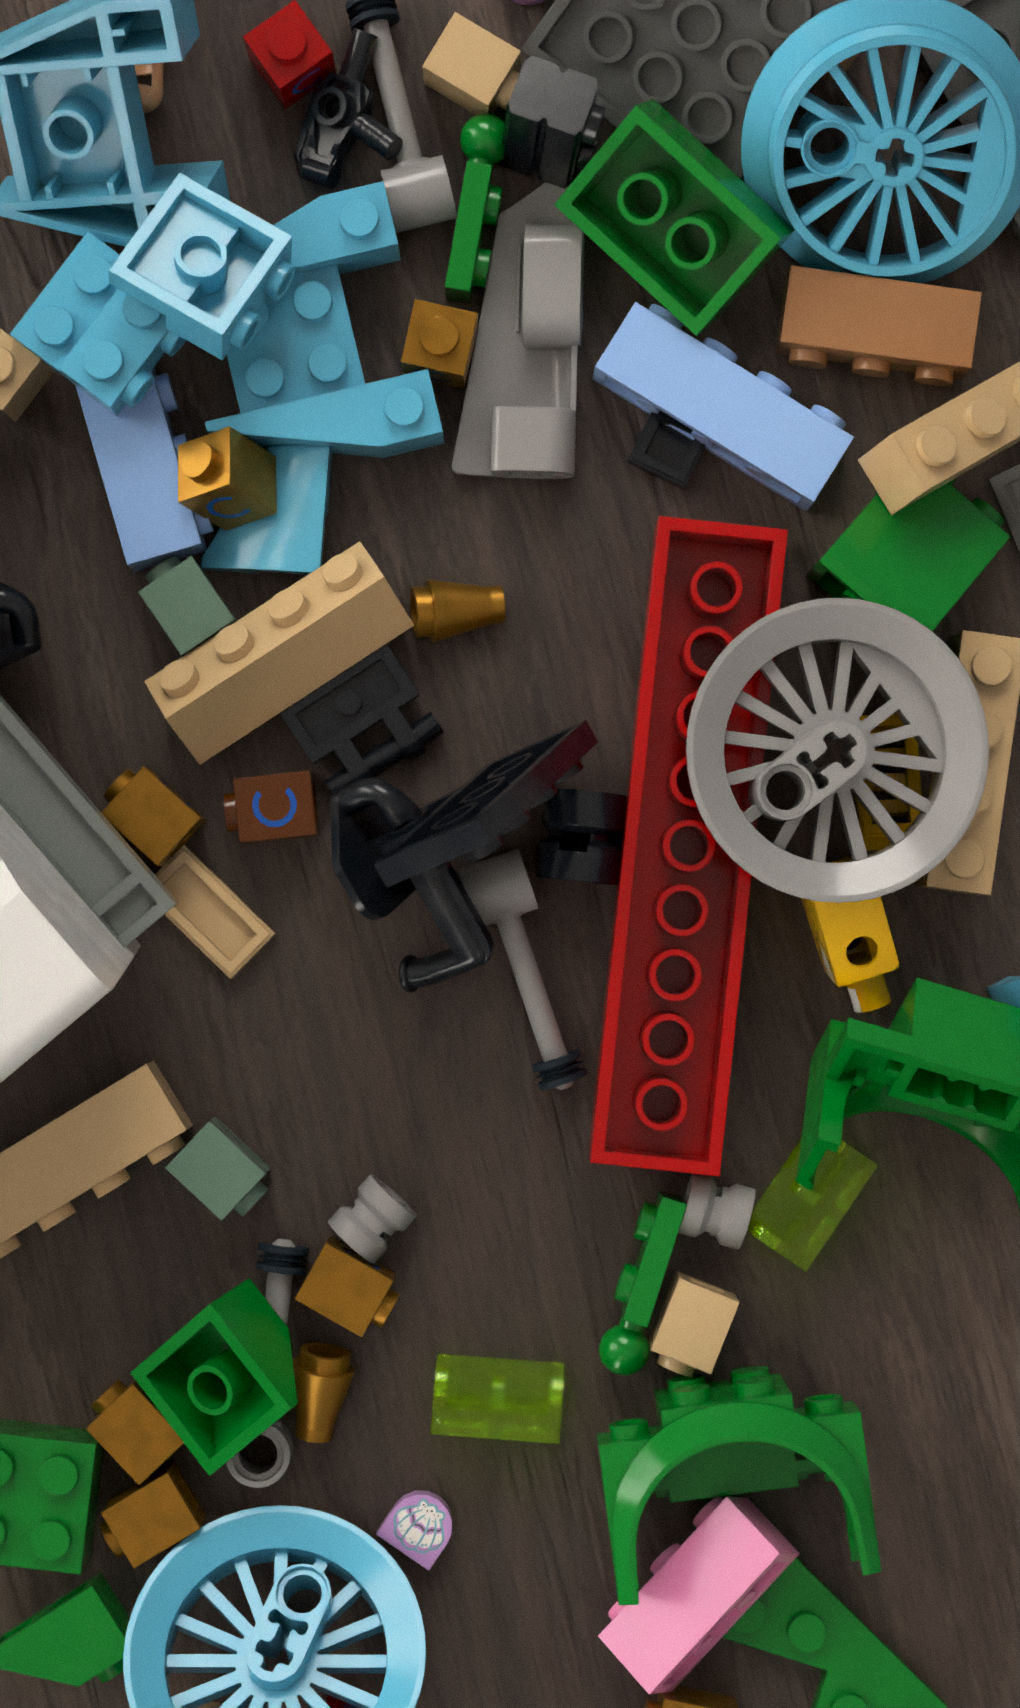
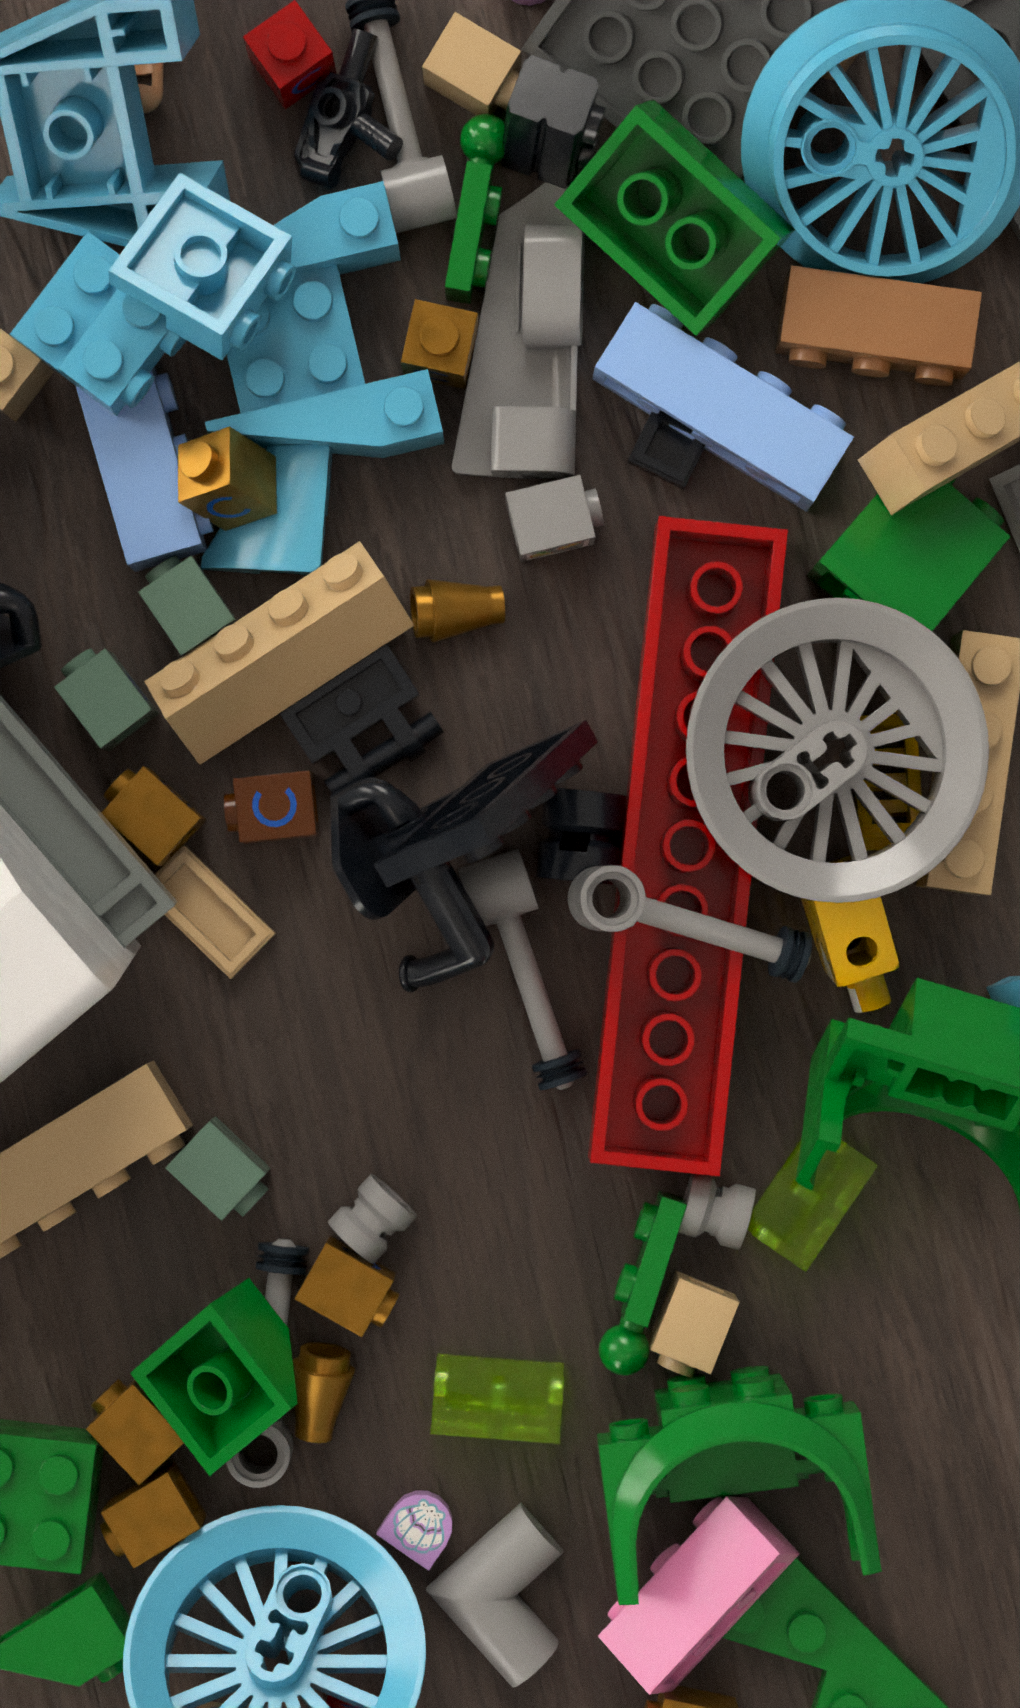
none -> sand green brick [54,648,159,752]
none -> light grey brick [426,1502,564,1688]
none -> light grey brick [505,474,604,563]
none -> light grey piece [568,865,812,983]

